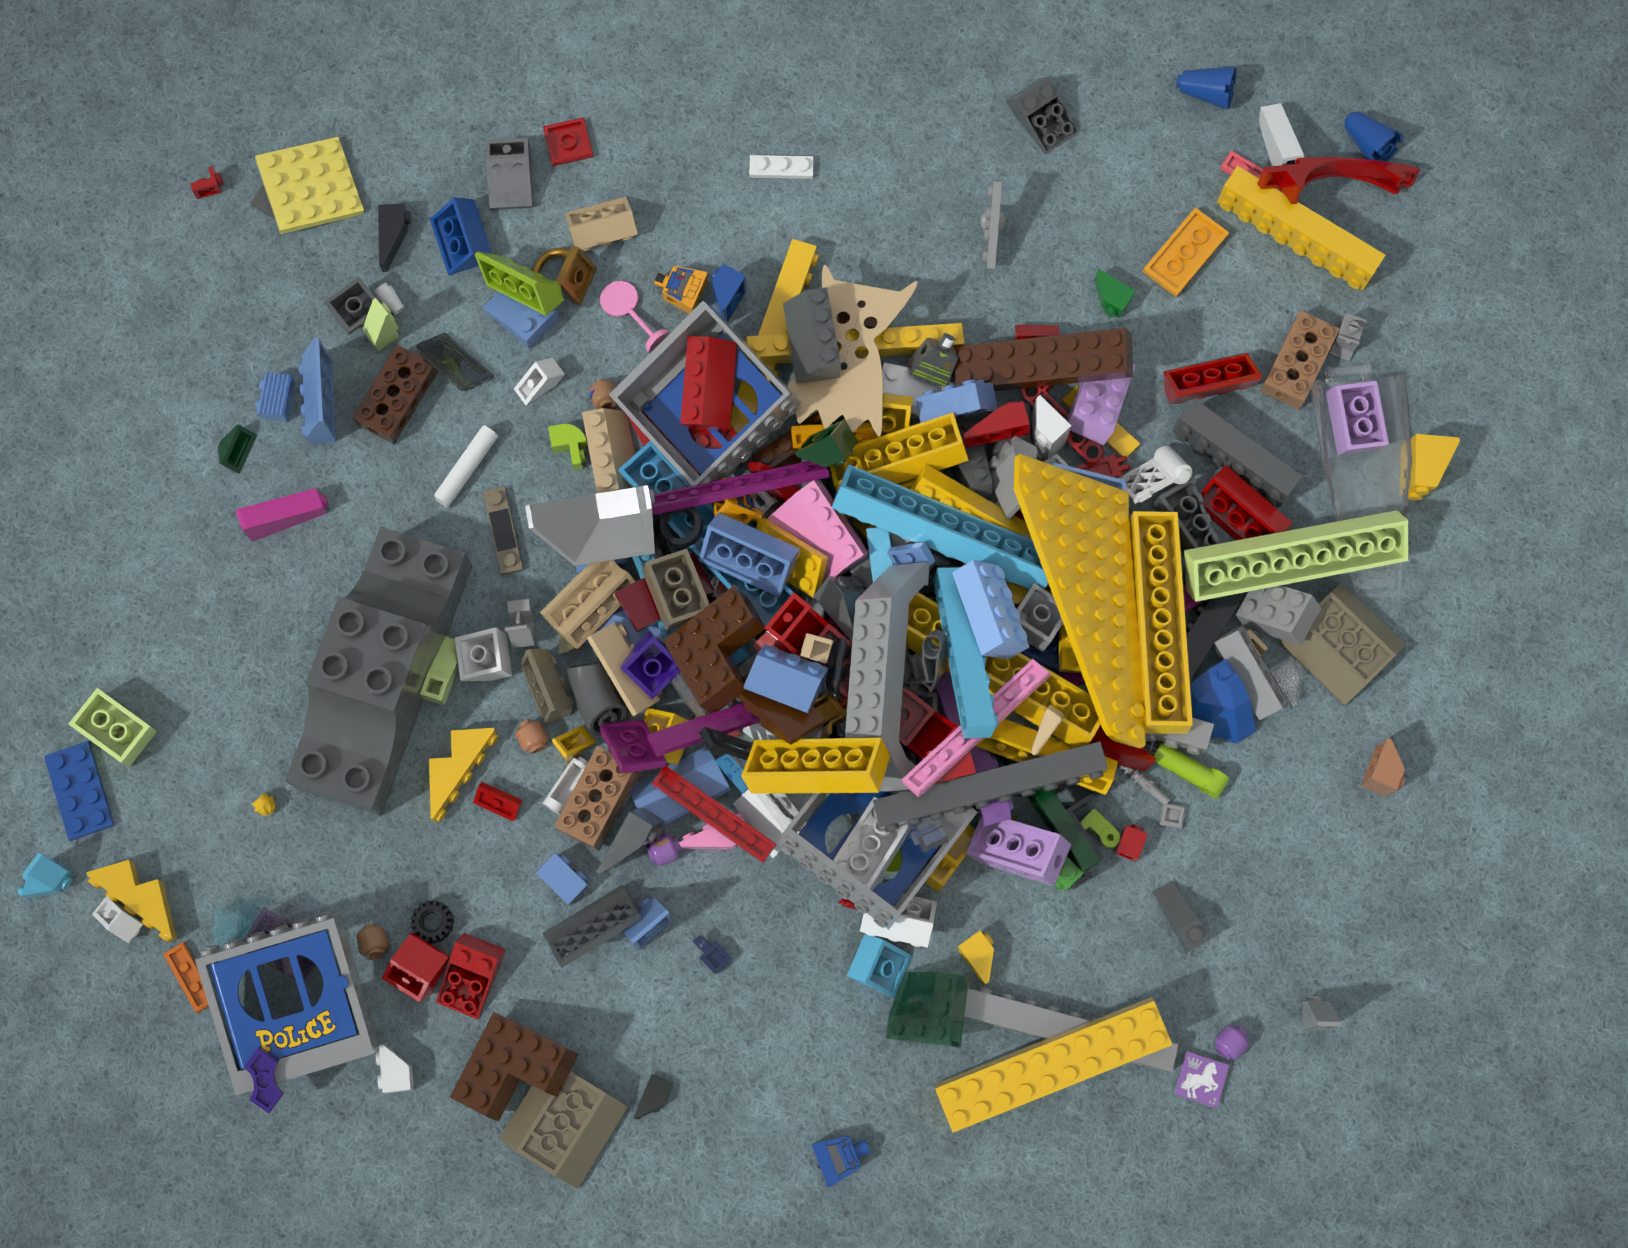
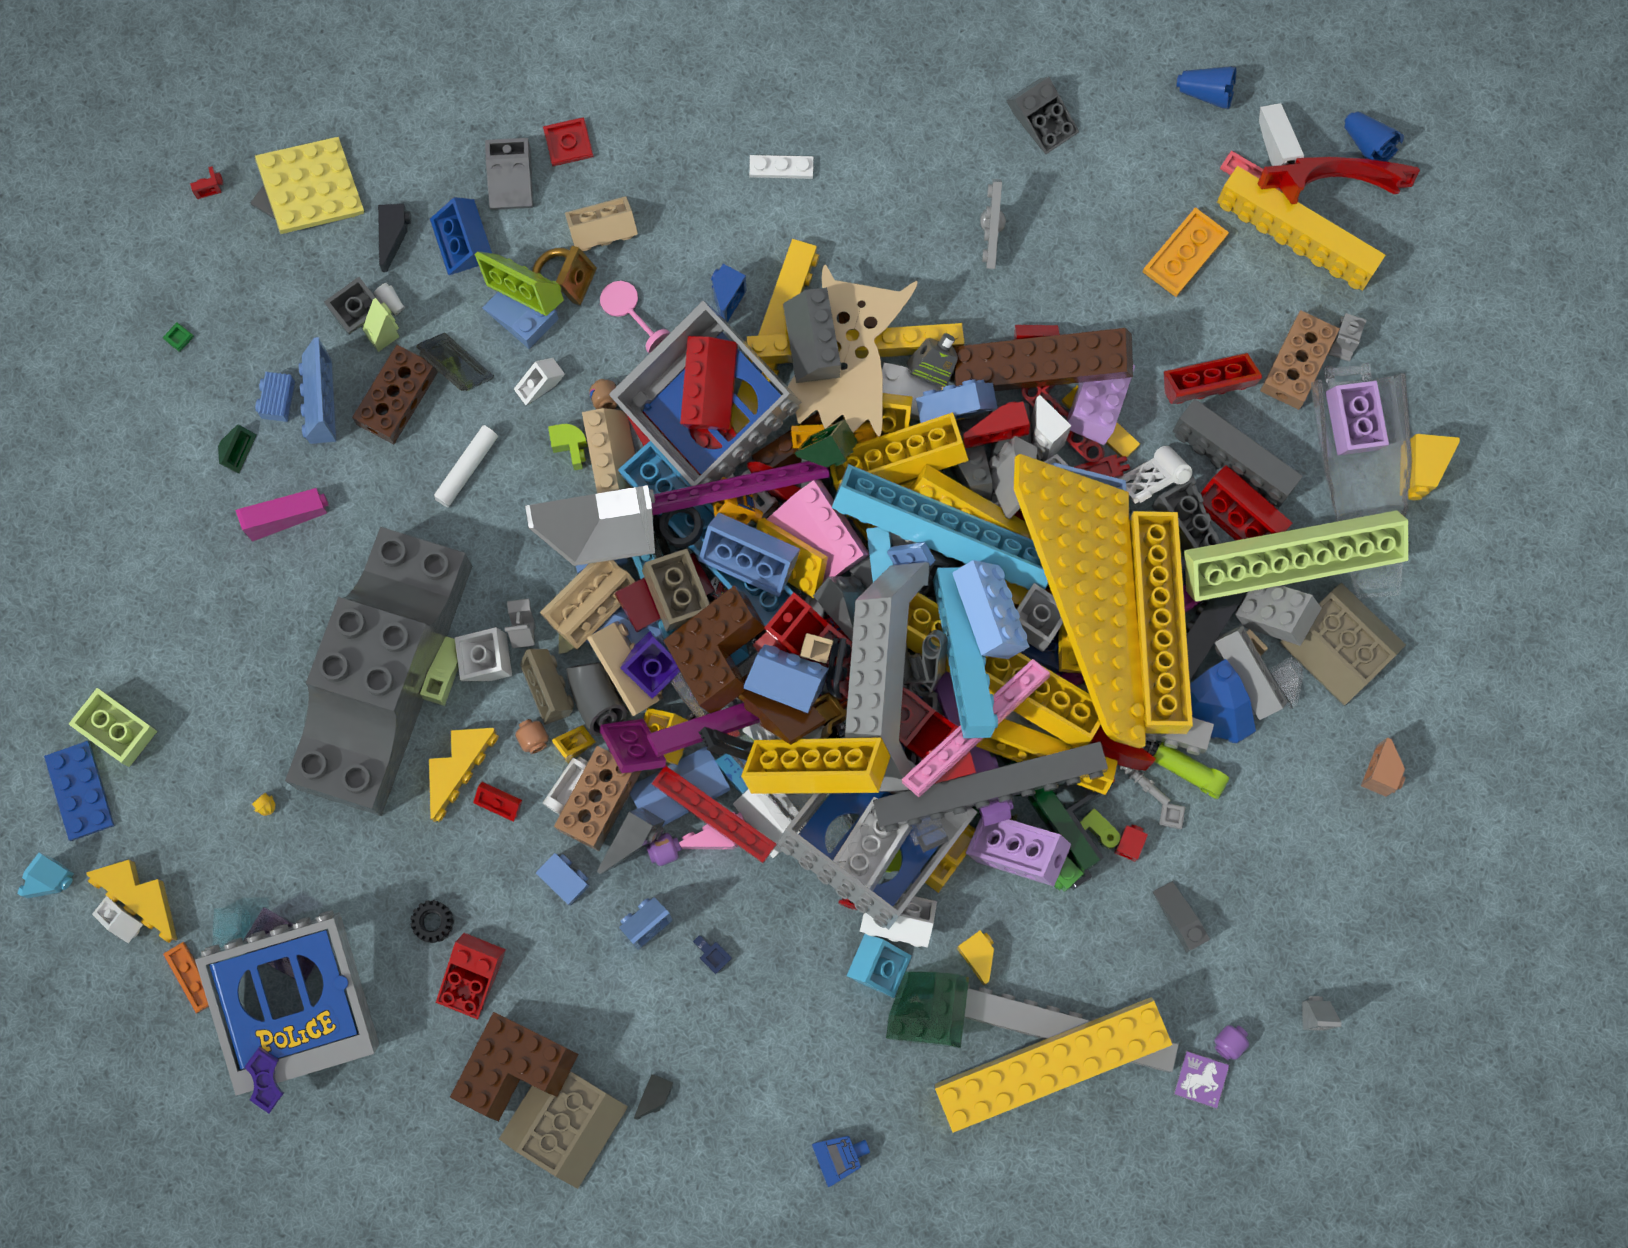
medium nougat head [356,924,389,960] -> none
white slope [376,1045,414,1094] -> none
red slope [381,933,450,1002] -> none
plate [483,487,524,576] -> none
dark grey fence [543,885,642,968] -> none
light orange torso [654,266,708,314] -> none
tan slope [1031,705,1064,756] -> none
green slope [1094,269,1136,318] -> none
none -> green tile [162,322,194,352]

